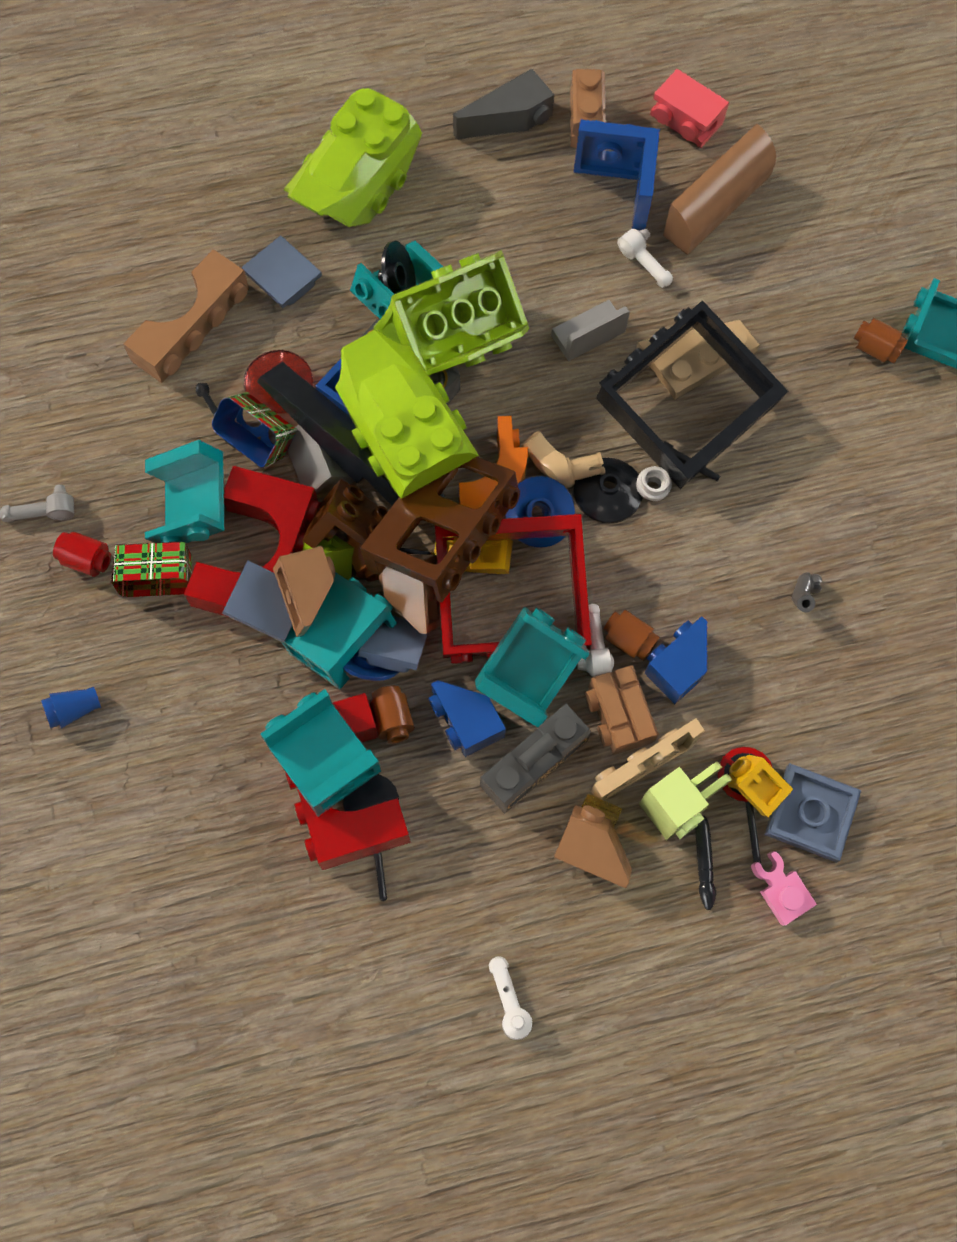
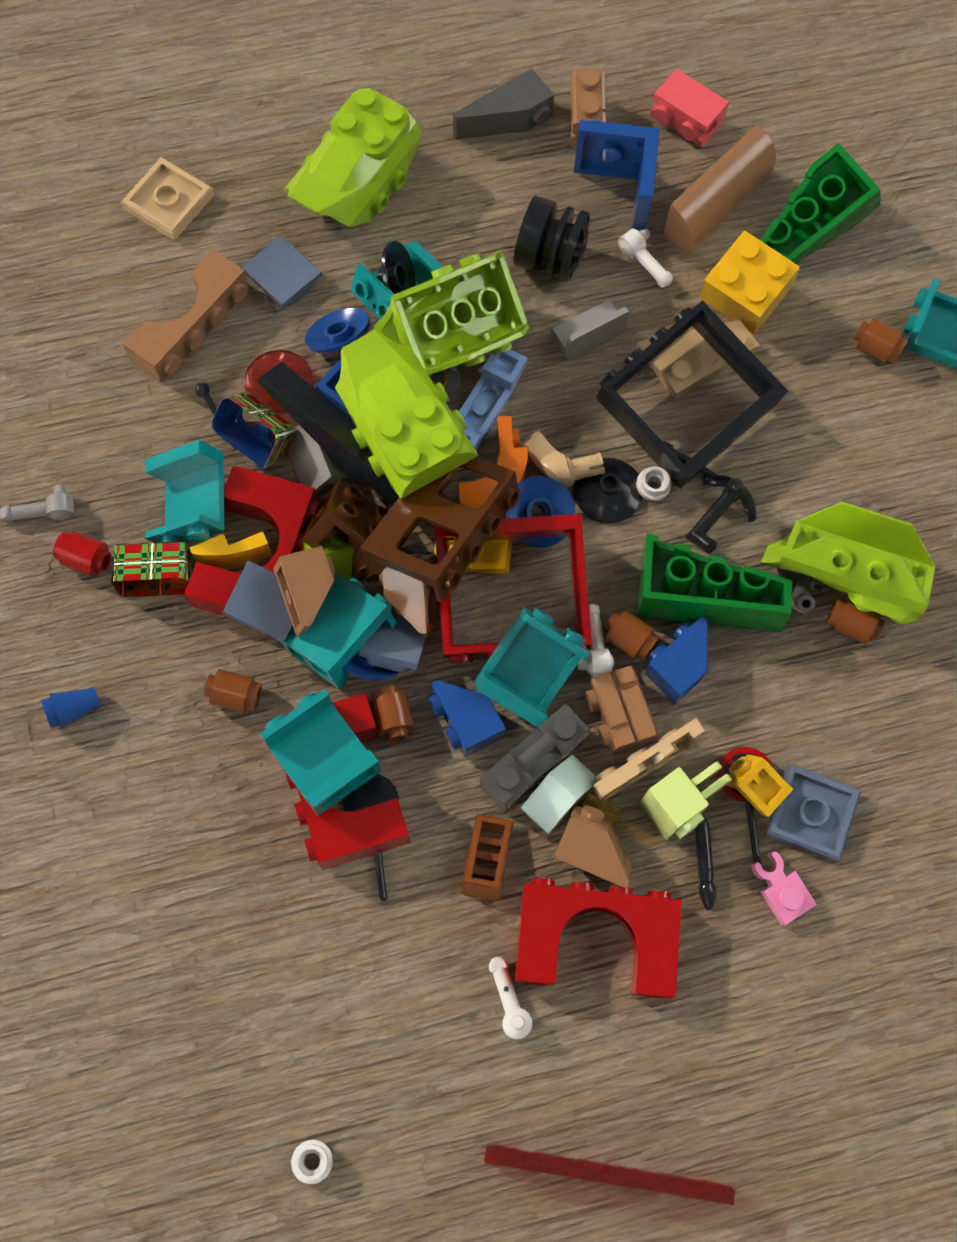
none -> tan tile [120,157,214,241]
none -> yellow slope [190,531,273,568]
none -> dark orange brick [204,669,262,713]
none -> white plate [291,1140,333,1184]
none -> blue dish [305,308,370,353]
none -> light blue slope [459,349,528,451]
none -> dark orange slope [462,814,514,901]
none -> clear red tile [483,1143,735,1205]
none -> black wheel [513,195,590,282]
none -> red arch [514,878,682,1000]
none -> light aqua slope [521,755,597,834]
none -> green wedge [637,533,792,632]
none -> black piece [685,475,757,554]
none -> yellow brick [700,230,800,335]
none -> green wedge [760,143,881,264]
none -> lime slope [760,501,935,624]
none -> dark orange brick [826,597,885,644]

